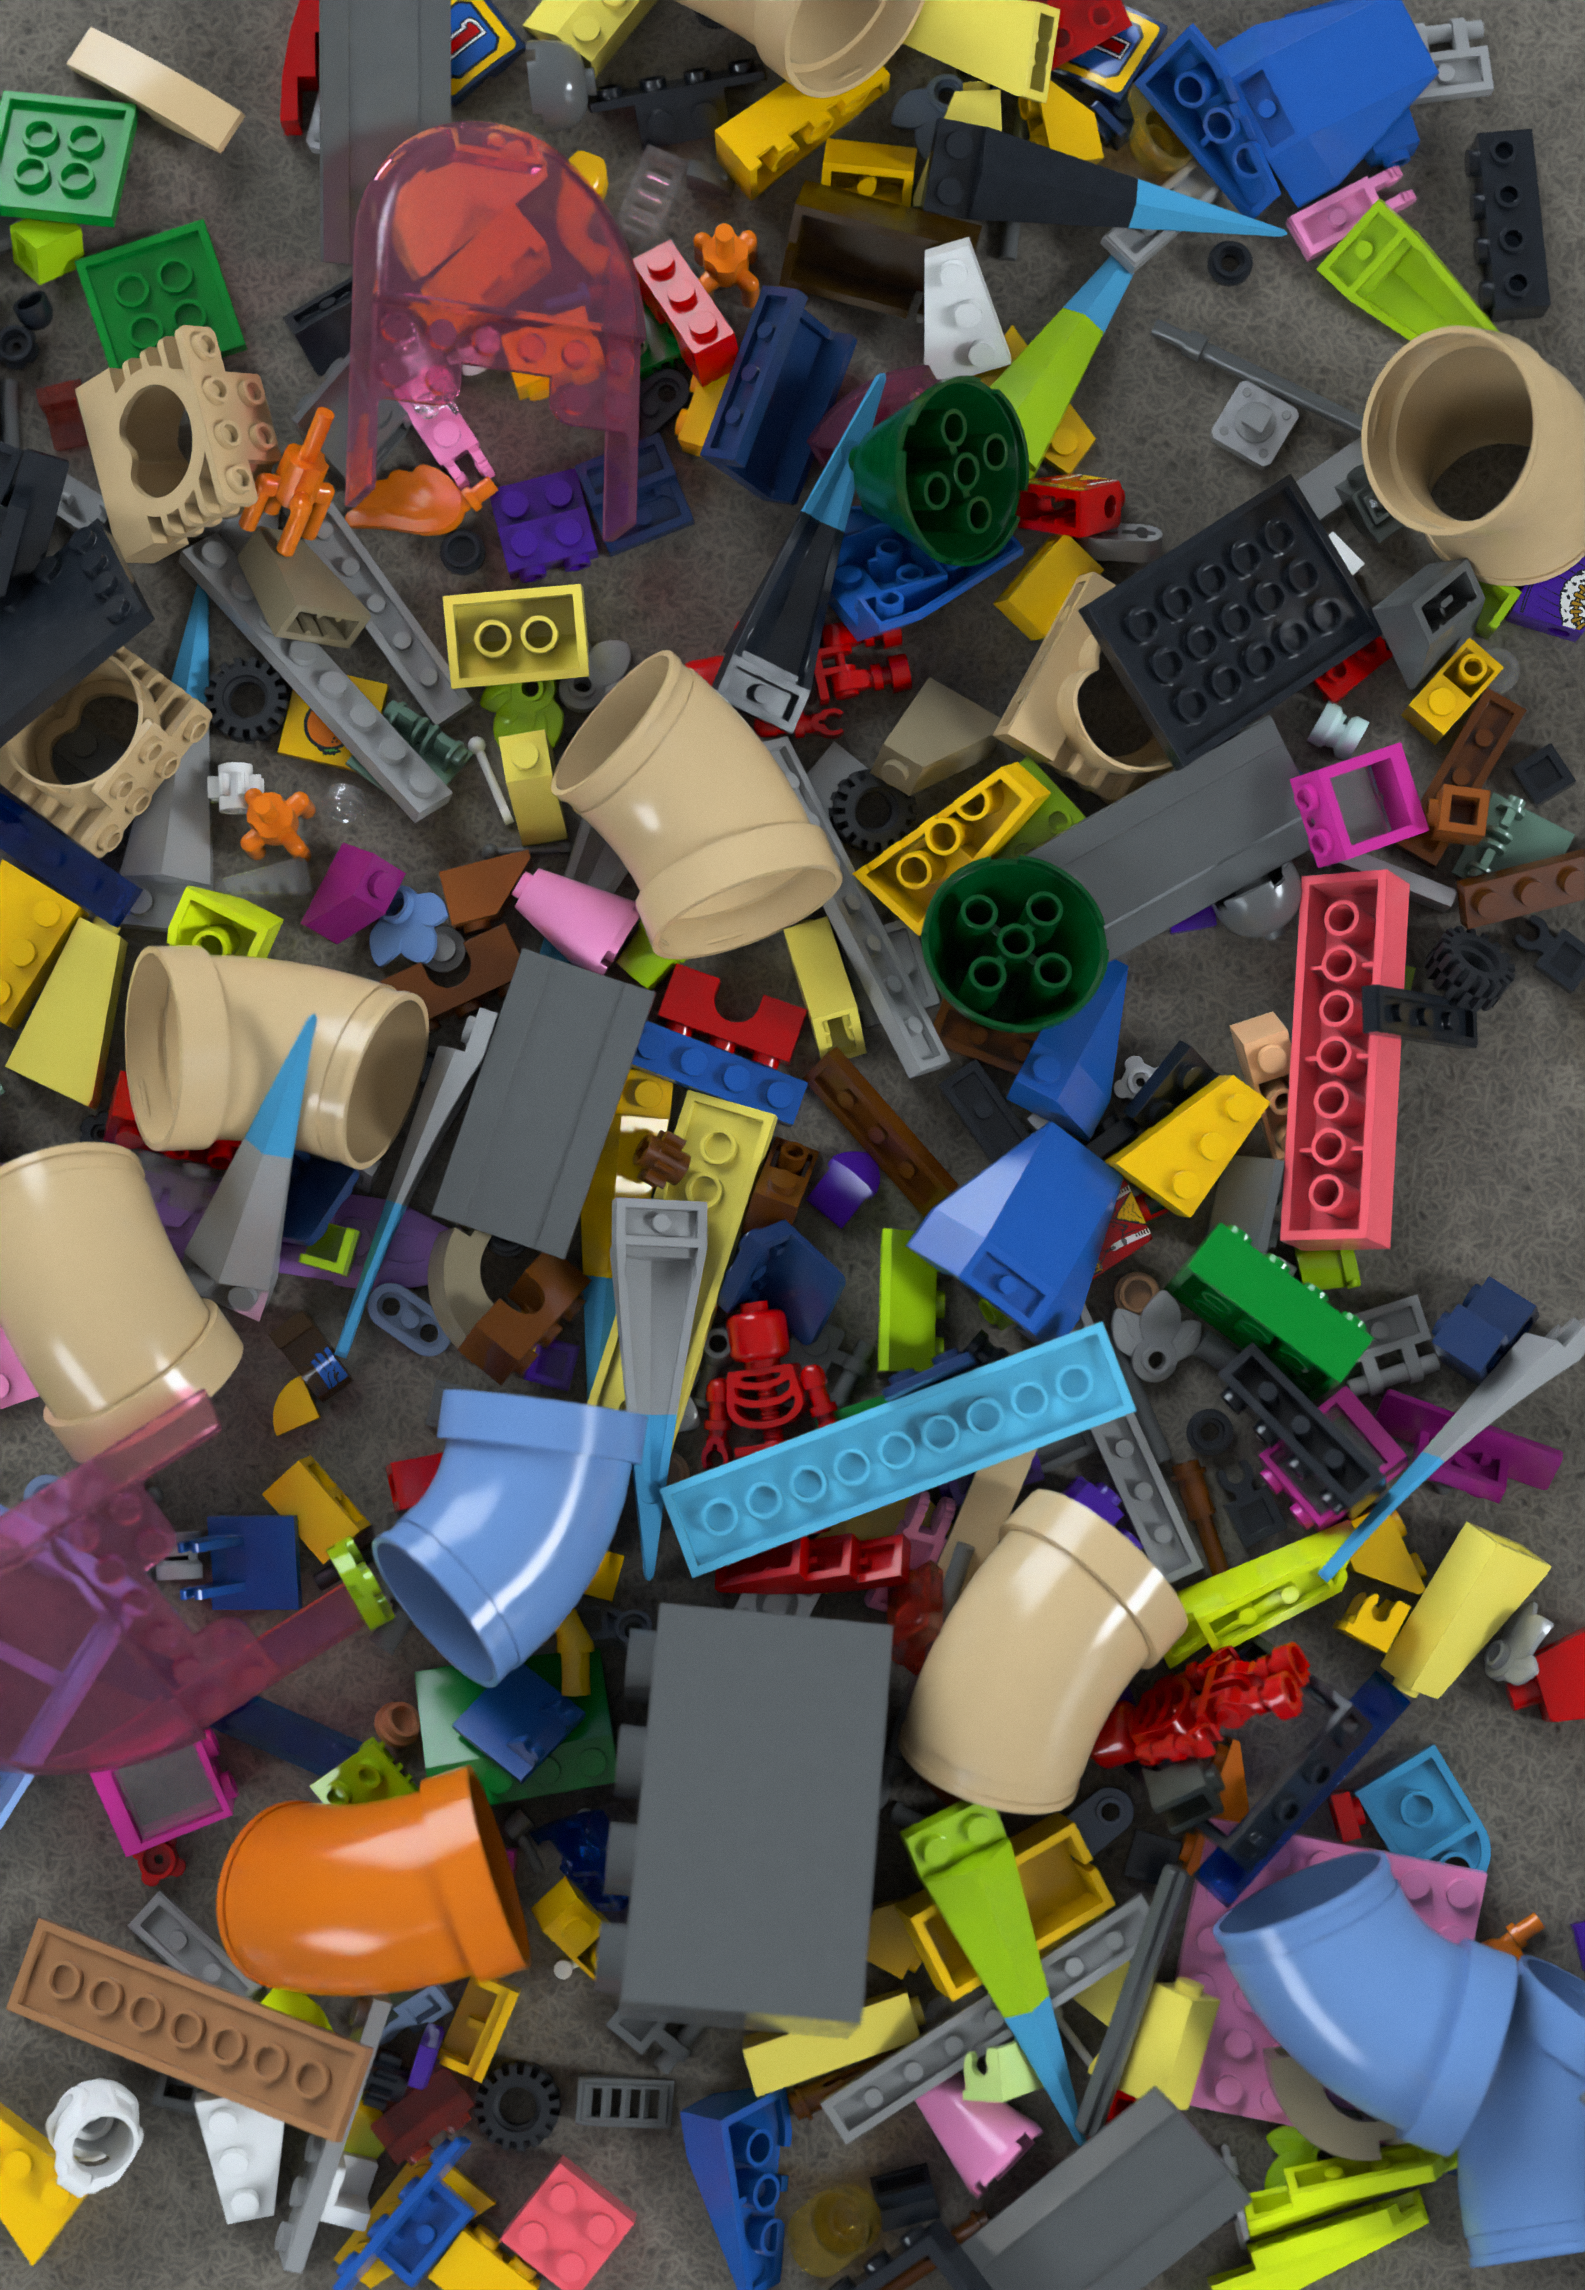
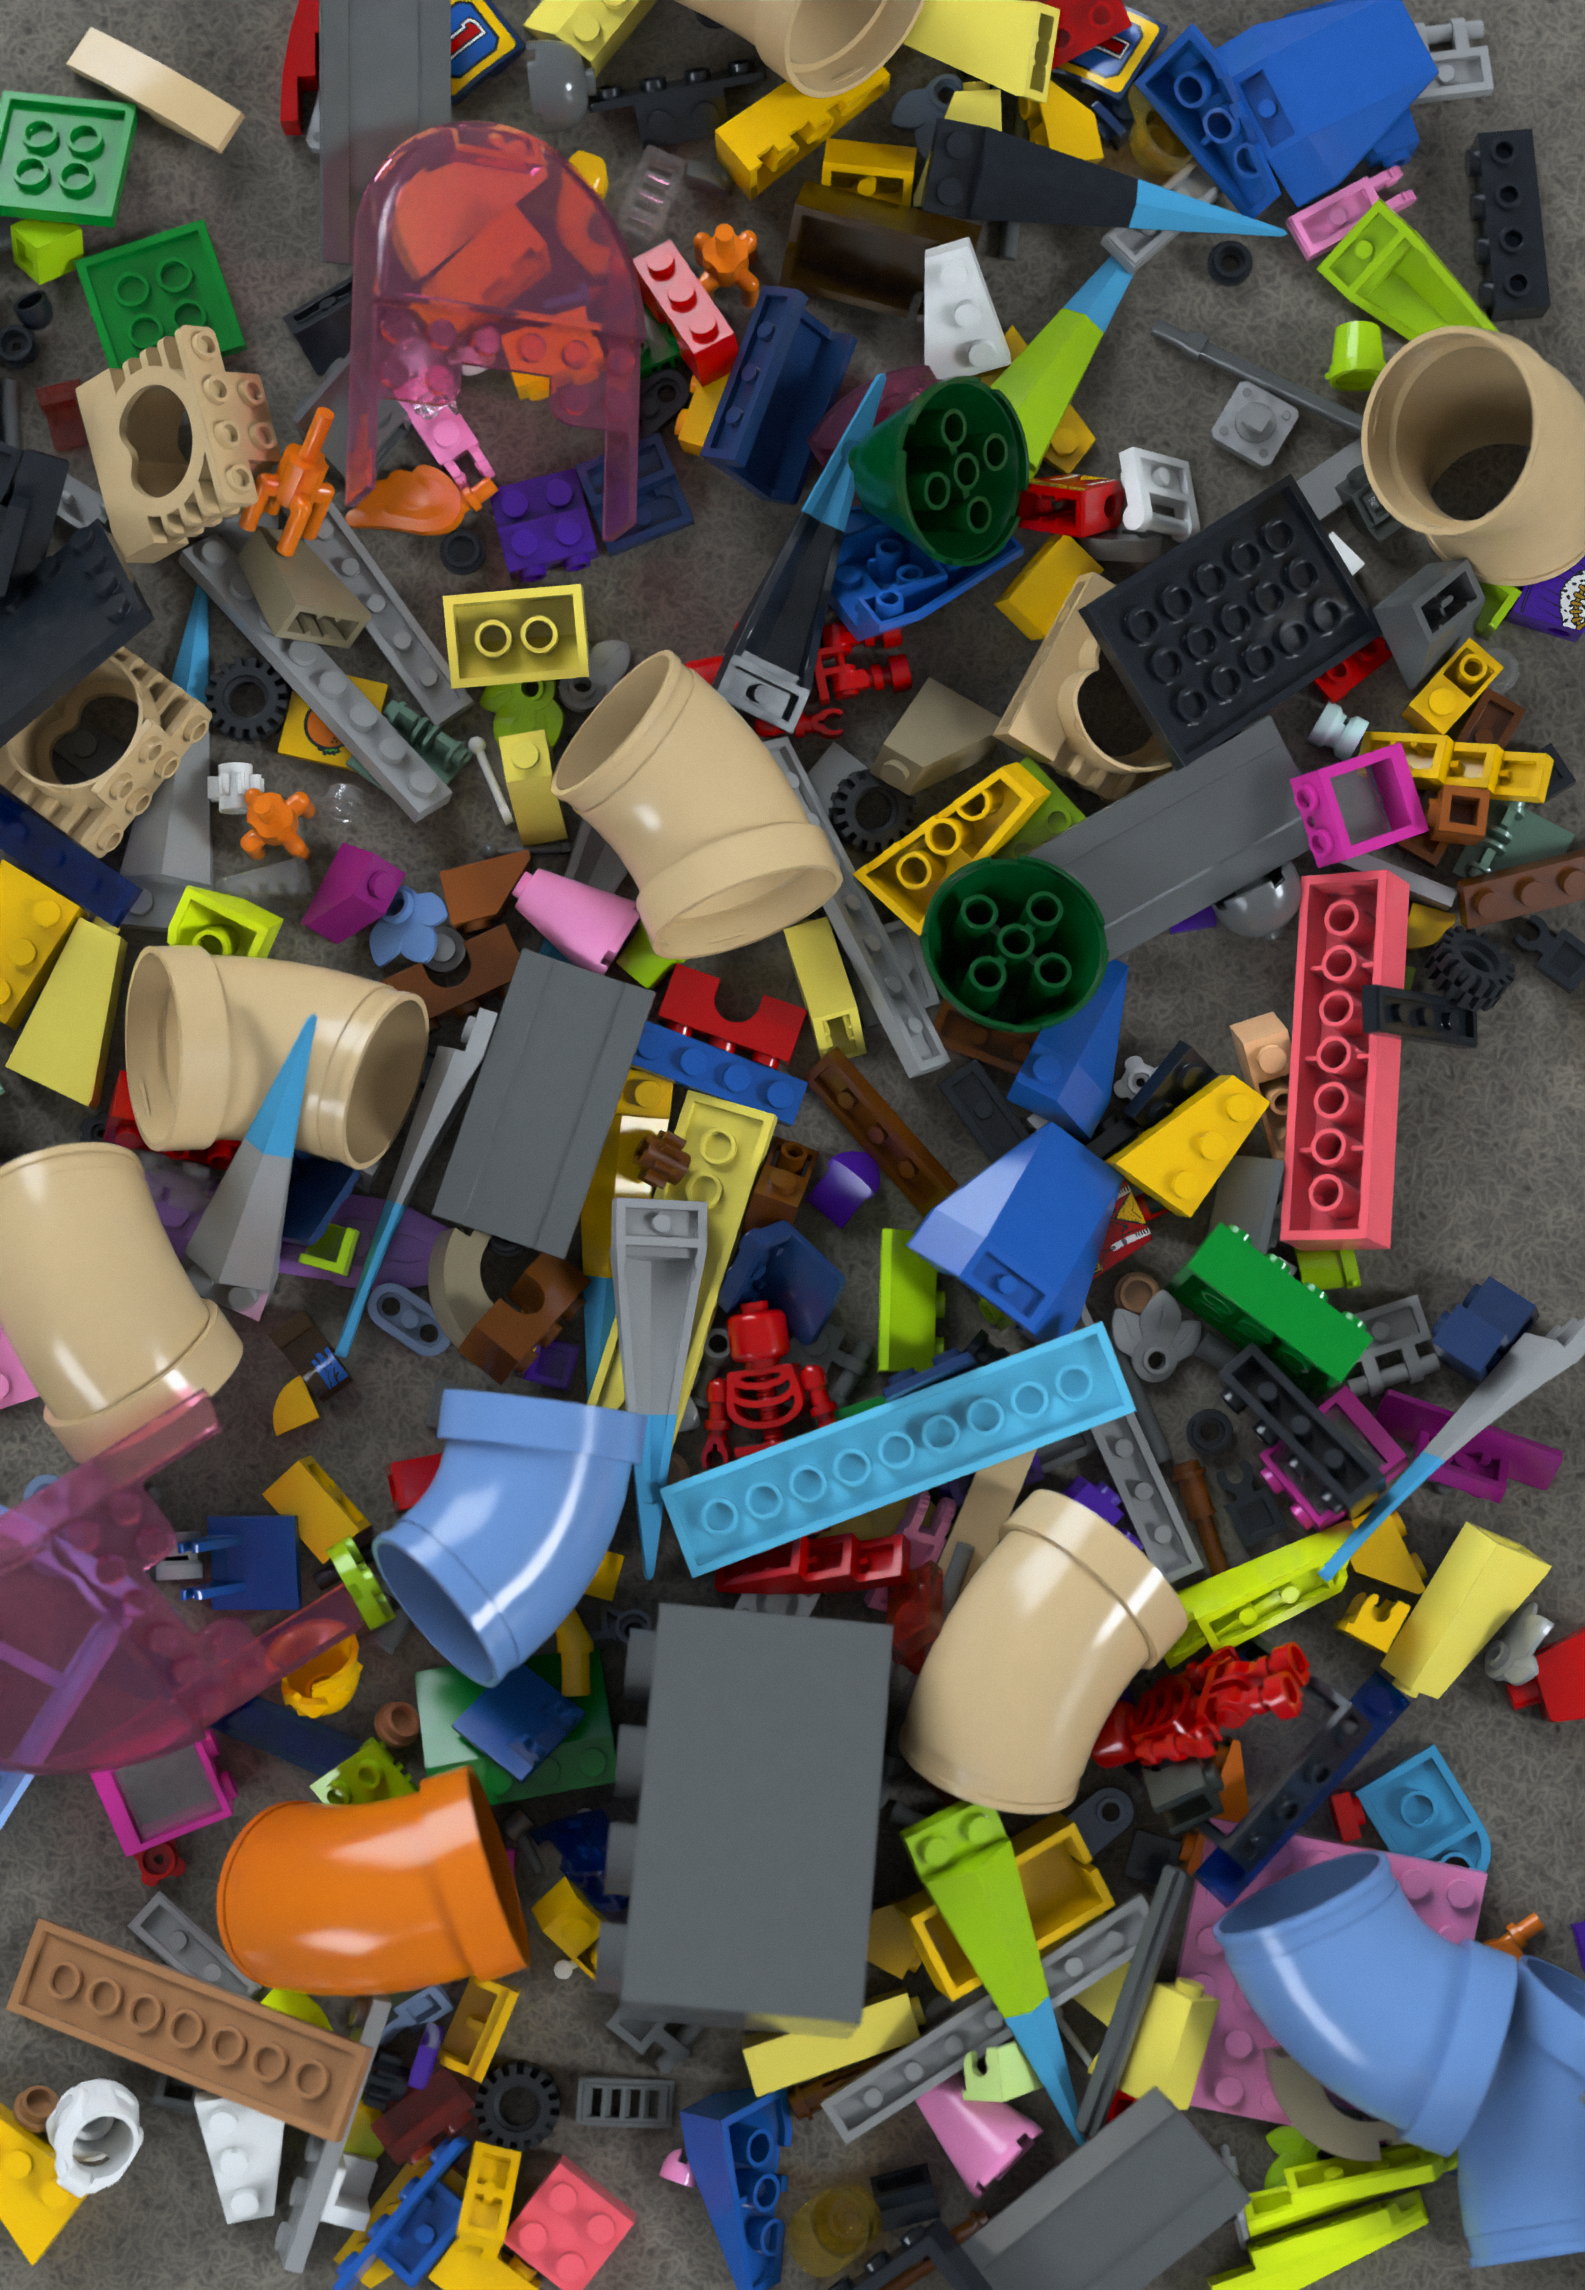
none -> medium nougat plate [13,2085,59,2133]
none -> yellow helmet [266,1622,363,1718]
none -> yellow hinge [455,2141,522,2262]
none -> bright pink hinge [659,2148,697,2188]
none -> white plate [1119,447,1200,543]
none -> lime piece [1325,321,1386,391]
none -> yellow slope [1354,731,1554,804]
none -> yellow tile [1406,903,1457,950]

